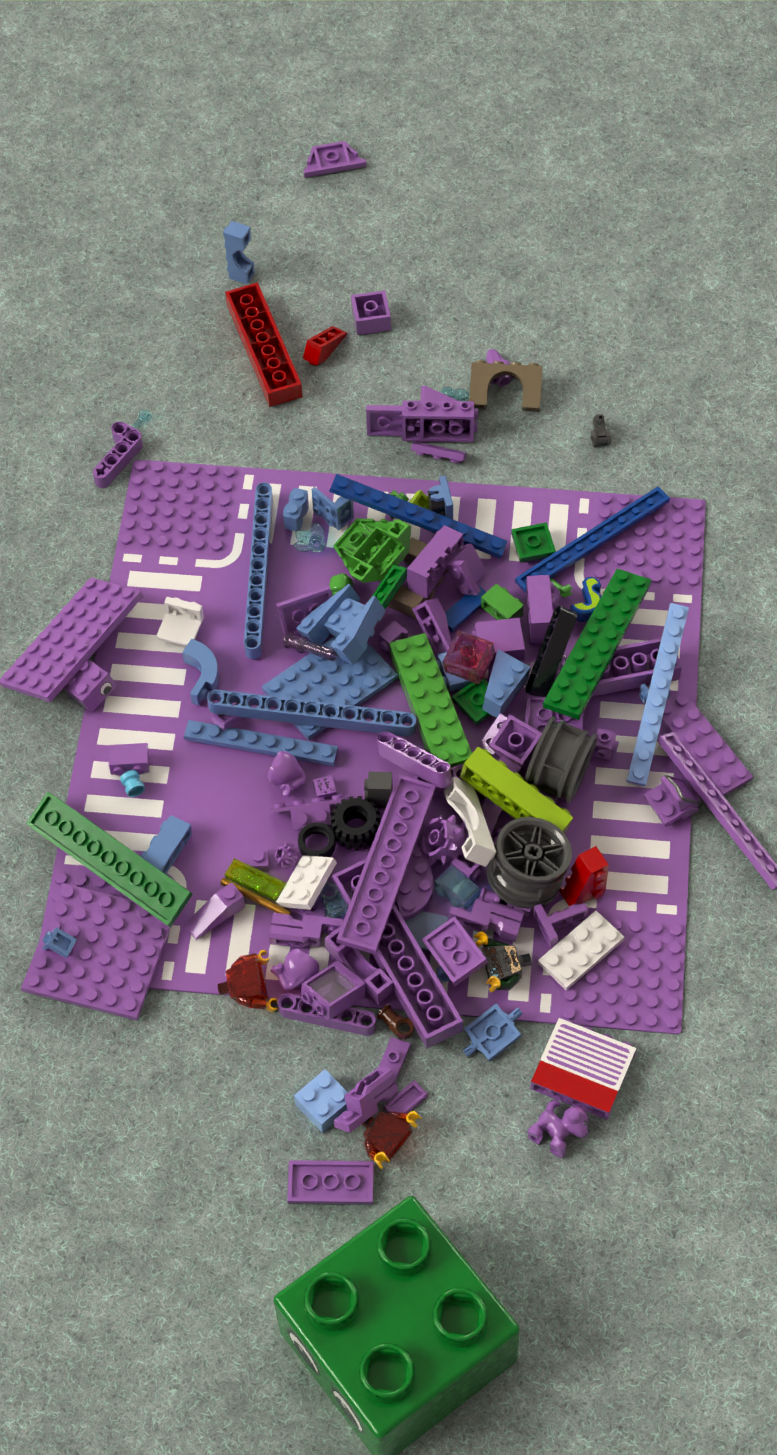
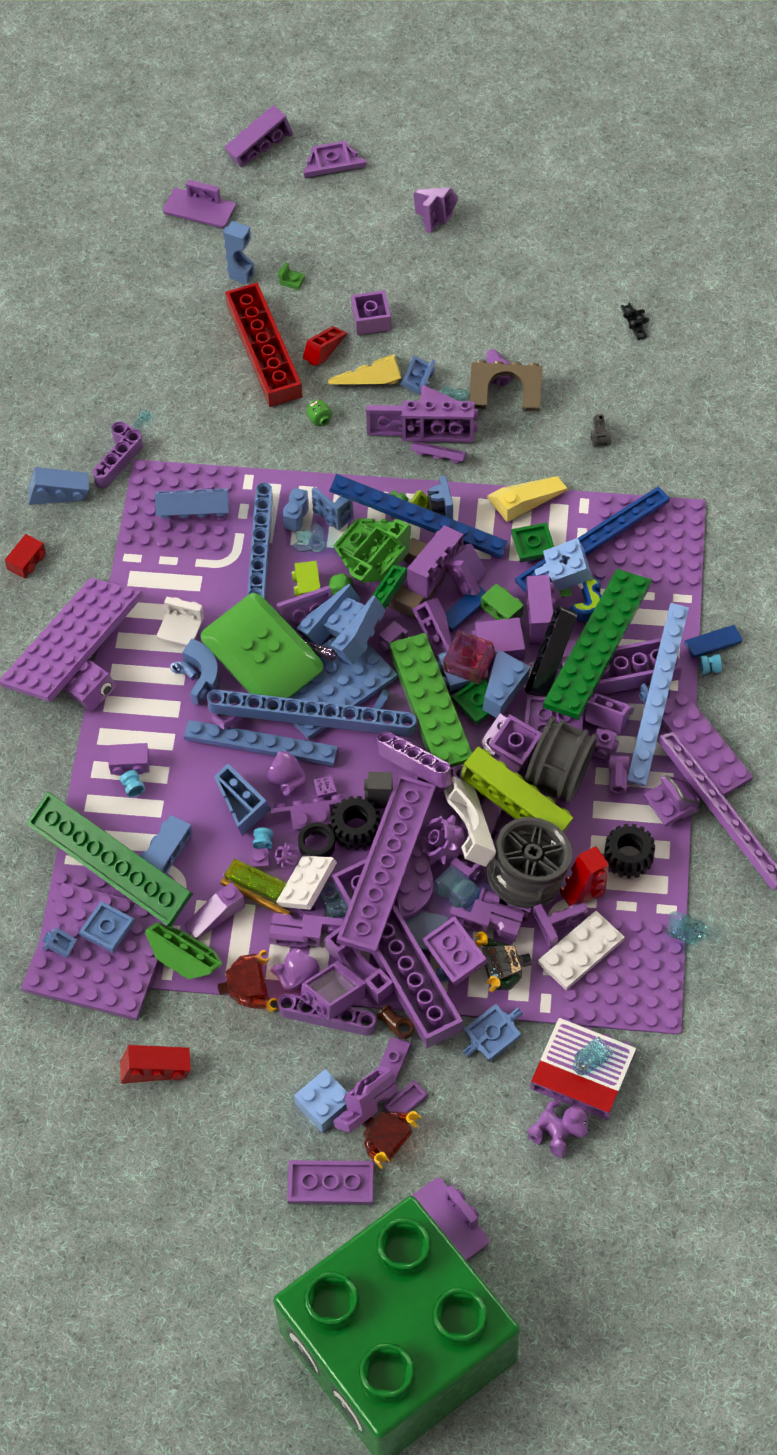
none -> red brick [4,534,46,579]
none -> medium blue wedge [28,467,89,505]
none -> medium blue plate [79,901,135,953]
none -> red wedge [120,1045,191,1084]
none -> bright green wedge [145,922,222,979]
none -> medium blue brick [155,488,230,519]
none -> medium lavender bracket [163,179,236,228]
none -> medium blue arm [170,661,198,680]
none -> bright green wedge [201,593,324,710]
none -> medium blue wedge [214,764,271,836]
none -> medium lavender wedge [224,105,293,167]
none -> medium azure wheel [252,828,273,850]
none -> bright green bracket [278,262,305,290]
none -> lime brick [292,561,320,597]
none -> bright green head [306,400,332,426]
none -> light yellow wedge [328,354,401,385]
none -> medium blue tile [373,689,390,709]
none -> medium blue bracket [400,355,436,394]
none -> medium lavender bracket [412,1178,489,1261]
none -> medium lavender piece [413,187,459,233]
none -> light yellow wedge [487,476,568,522]
none -> light blue hinge [535,538,593,590]
none -> clear light blue piece [573,1037,613,1075]
none -> medium lavender brick [585,693,634,734]
none -> black tyre [604,824,655,879]
none -> medium lavender piece [609,755,629,794]
none -> black piece [621,303,649,340]
none -> clear light blue piece [666,911,707,945]
none -> blue tile [684,625,743,659]
none -> medium azure wheel [699,654,722,675]

